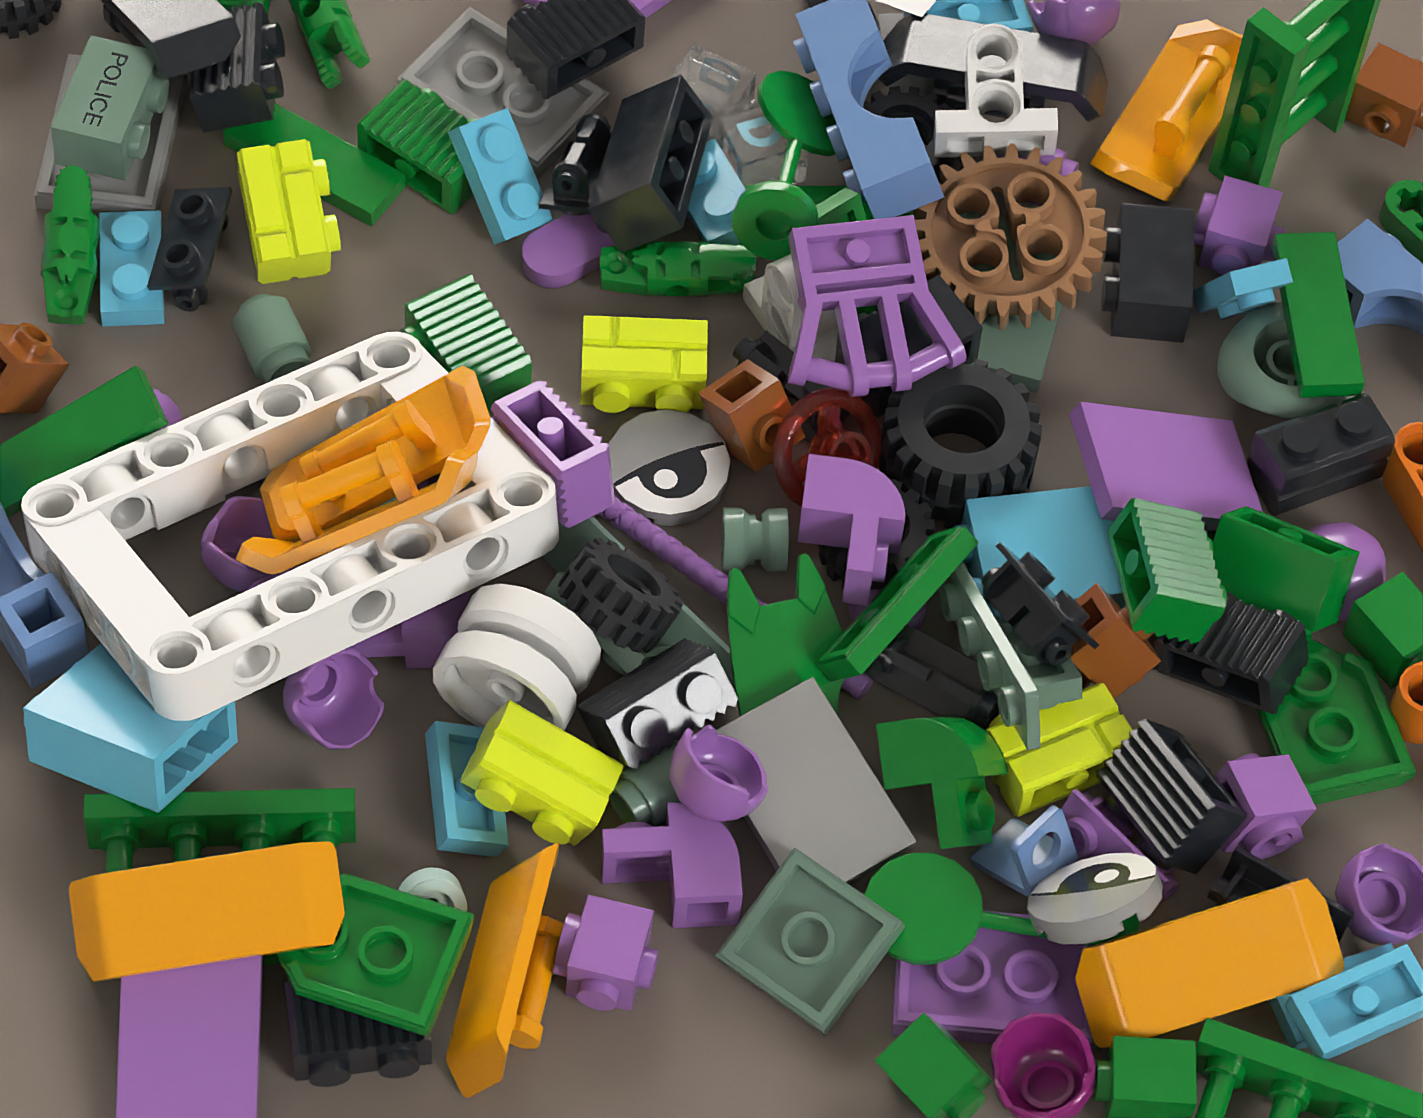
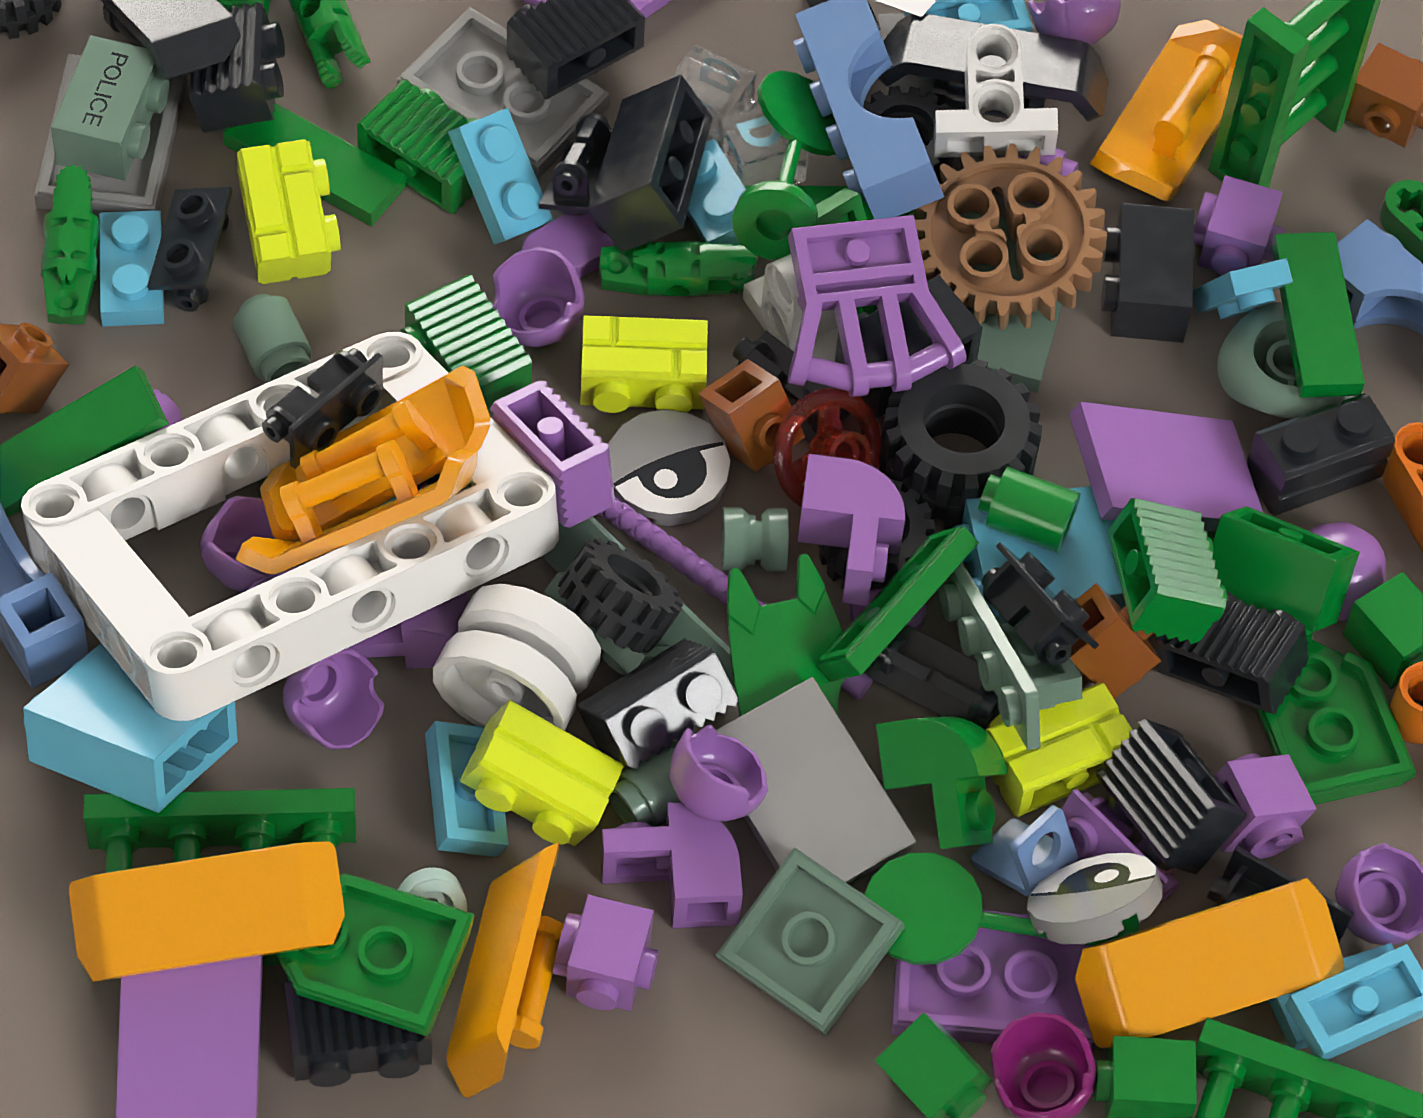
none -> black hinge [262,348,383,469]
none -> medium lavender hair [492,247,585,348]
none -> green brick [978,467,1081,553]

